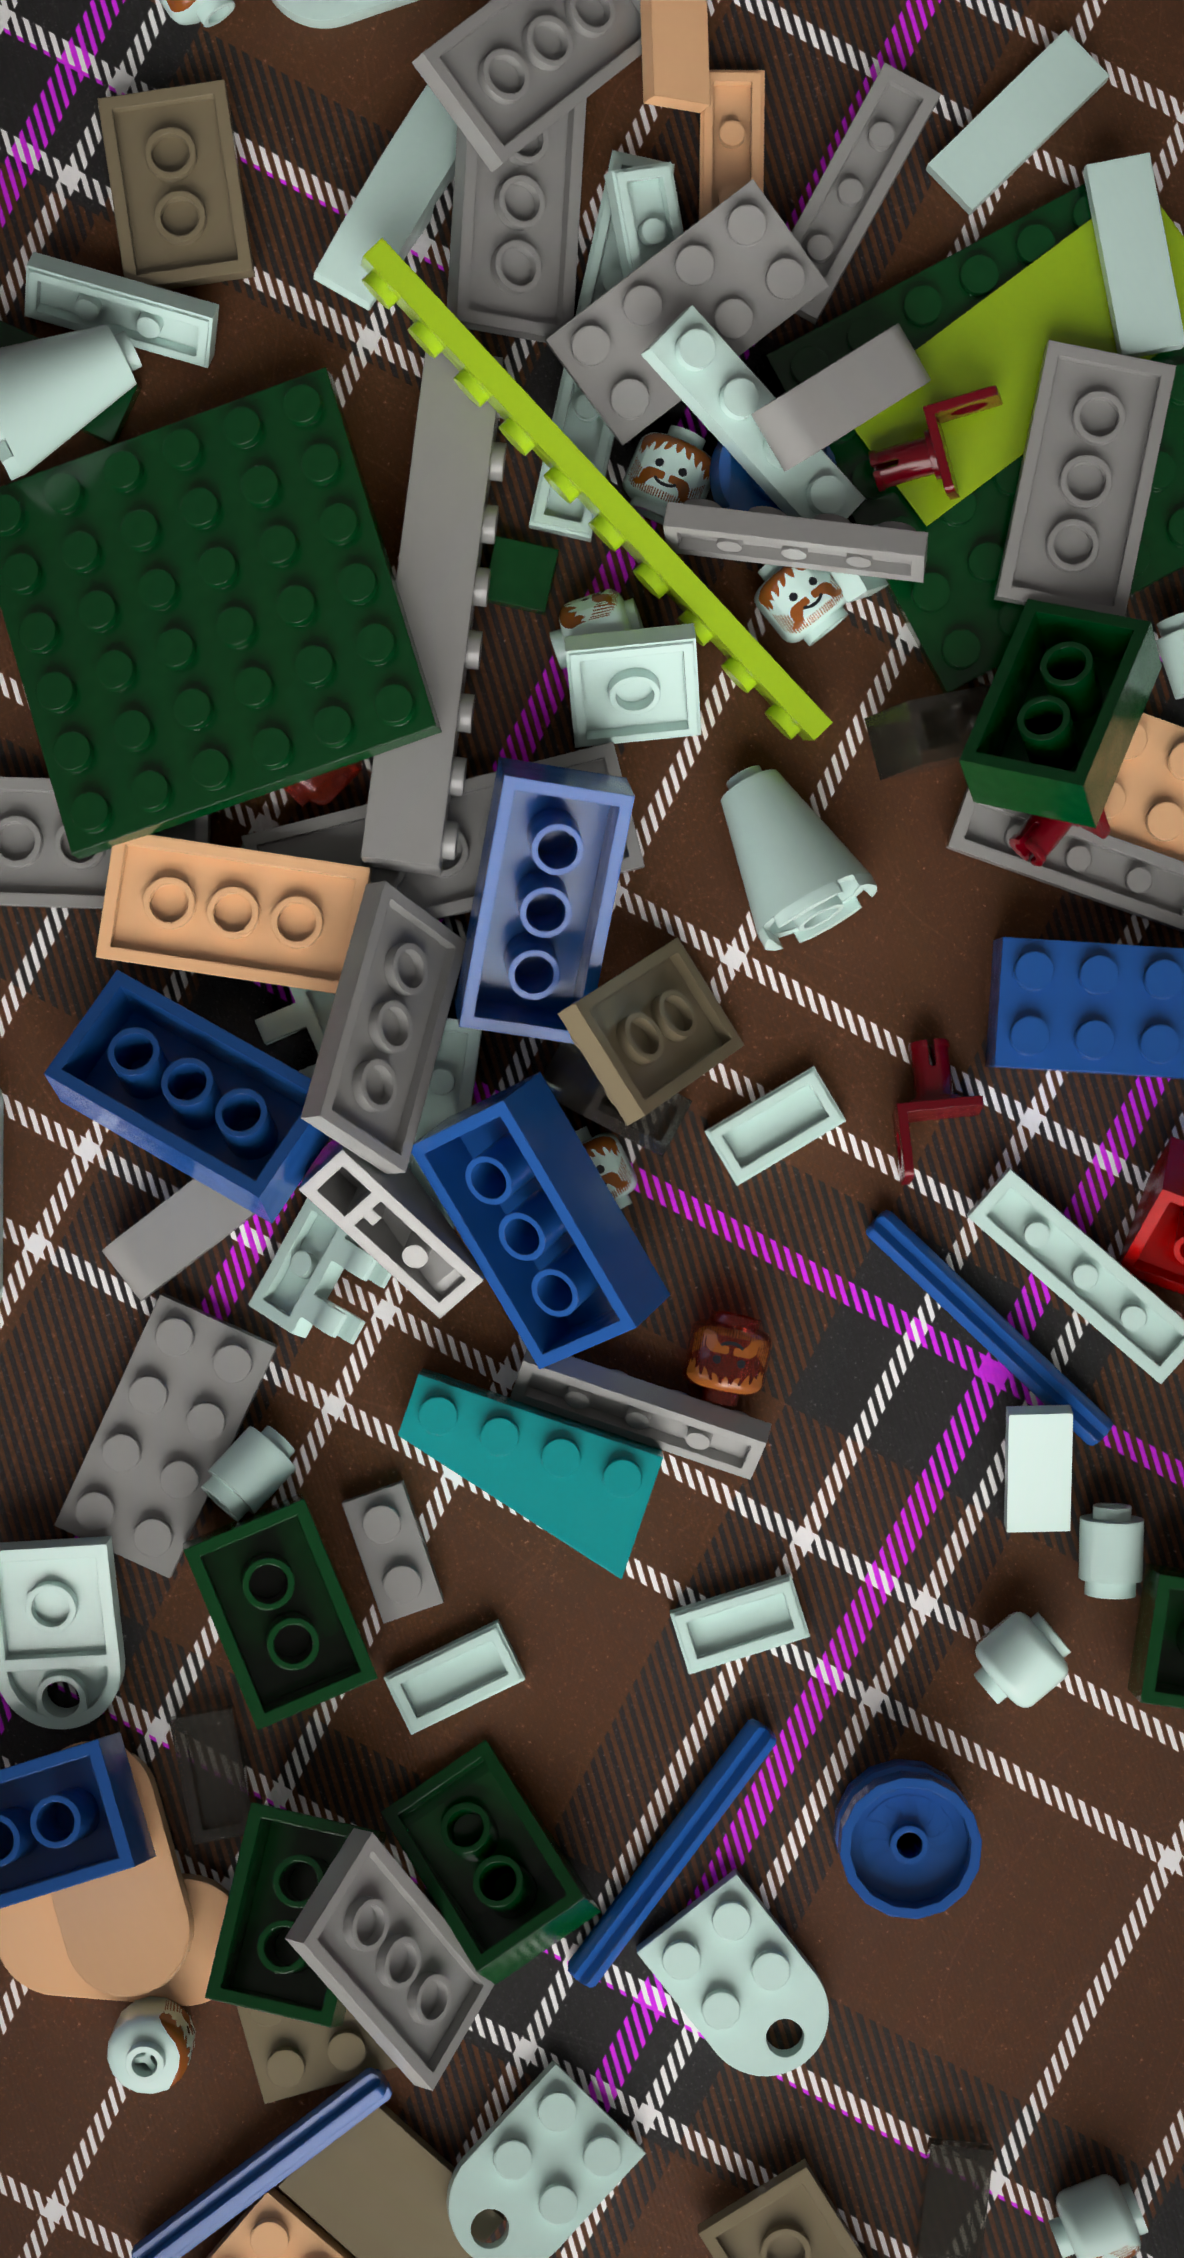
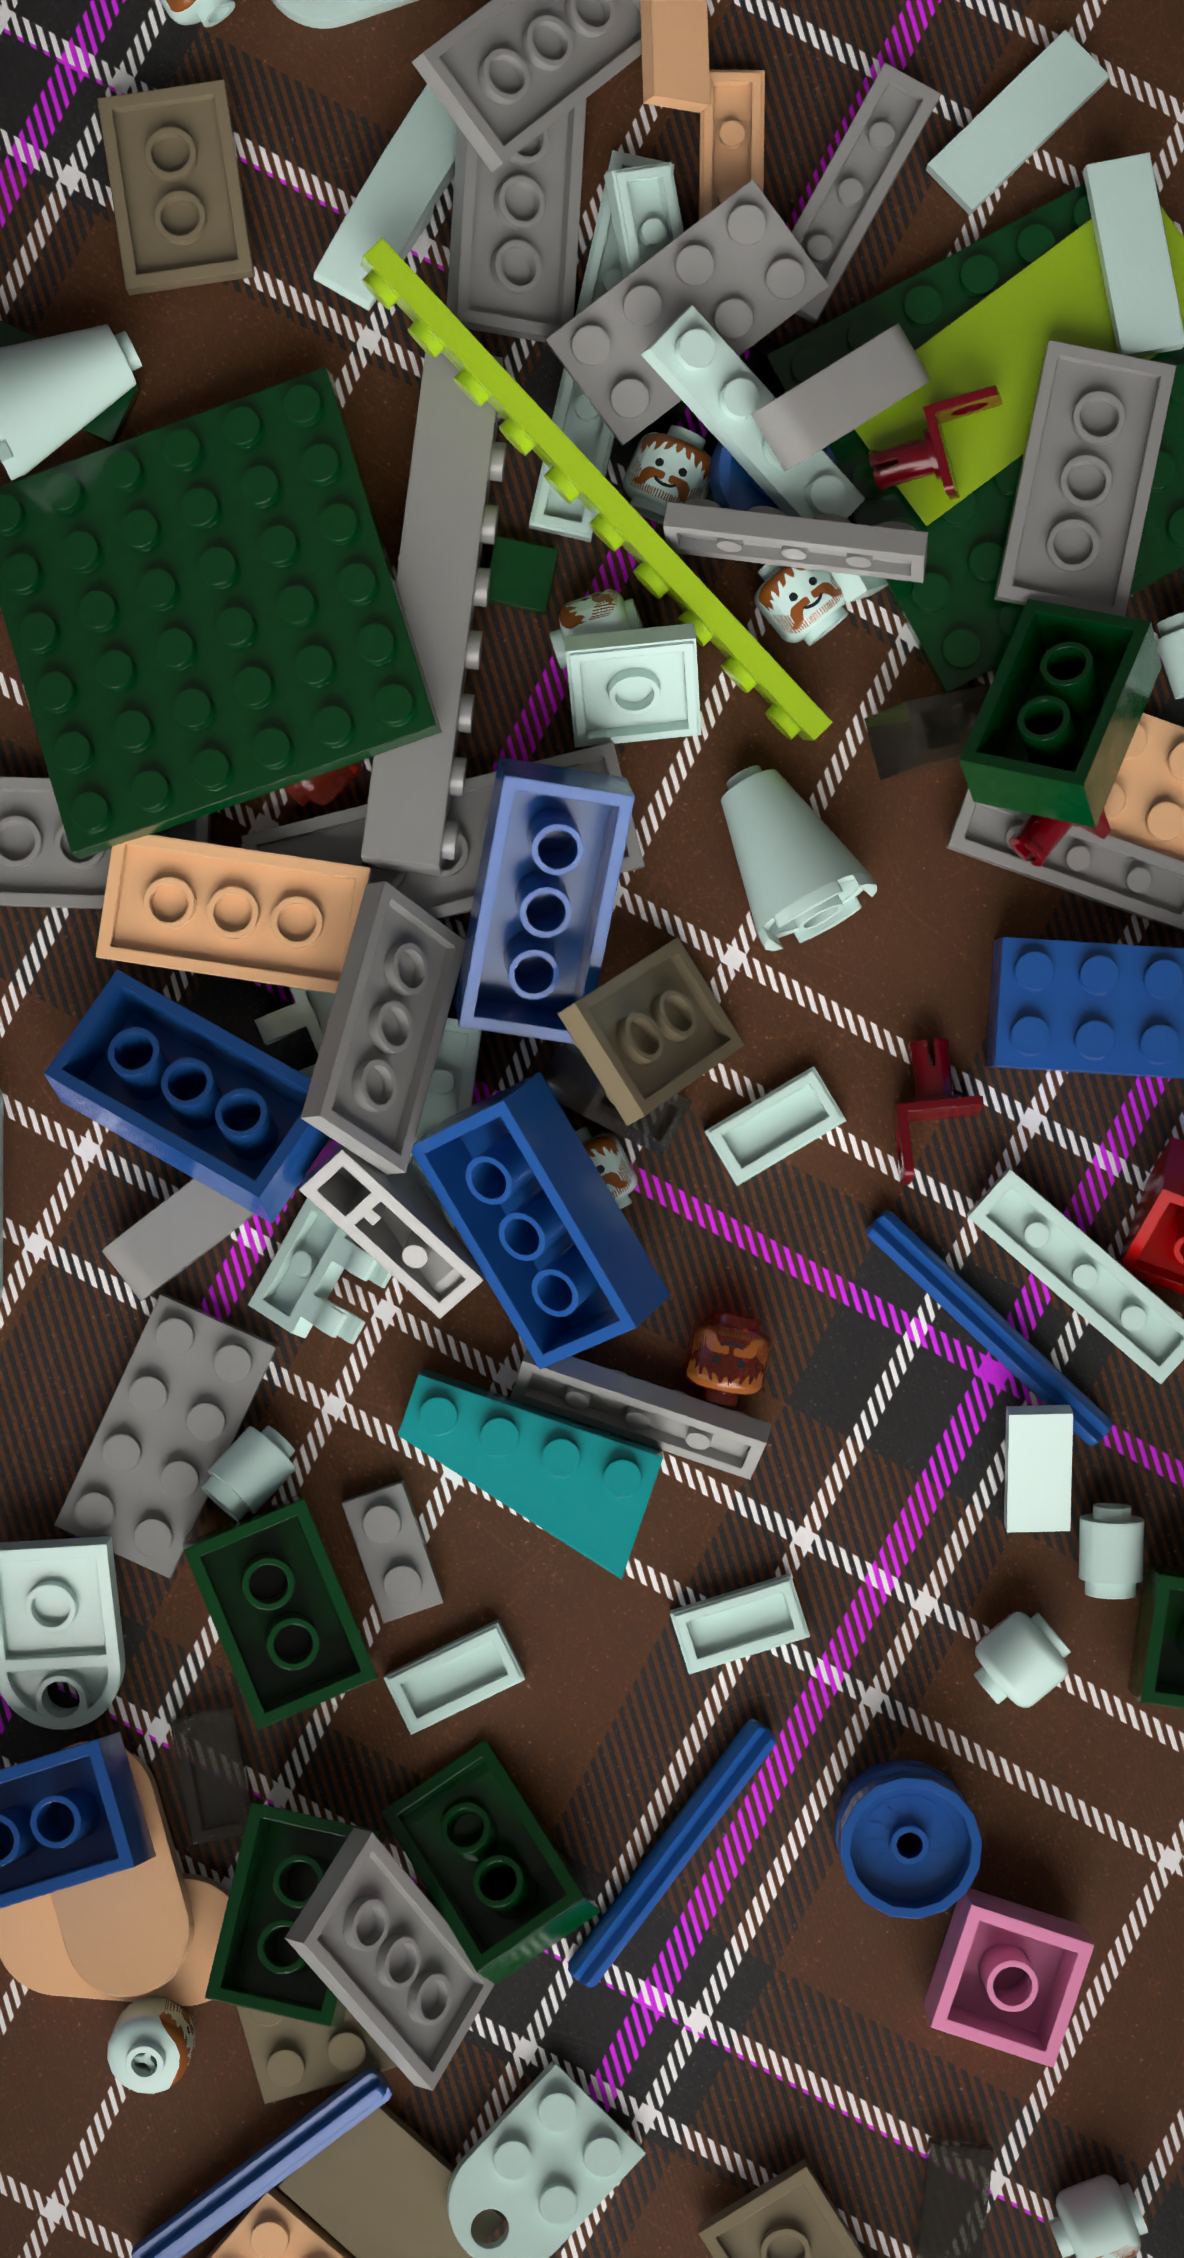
light aqua tile [24,252,219,368] -> none
light aqua plate [636,1868,829,2076] -> none
none -> bright pink brick [923,1888,1094,2068]

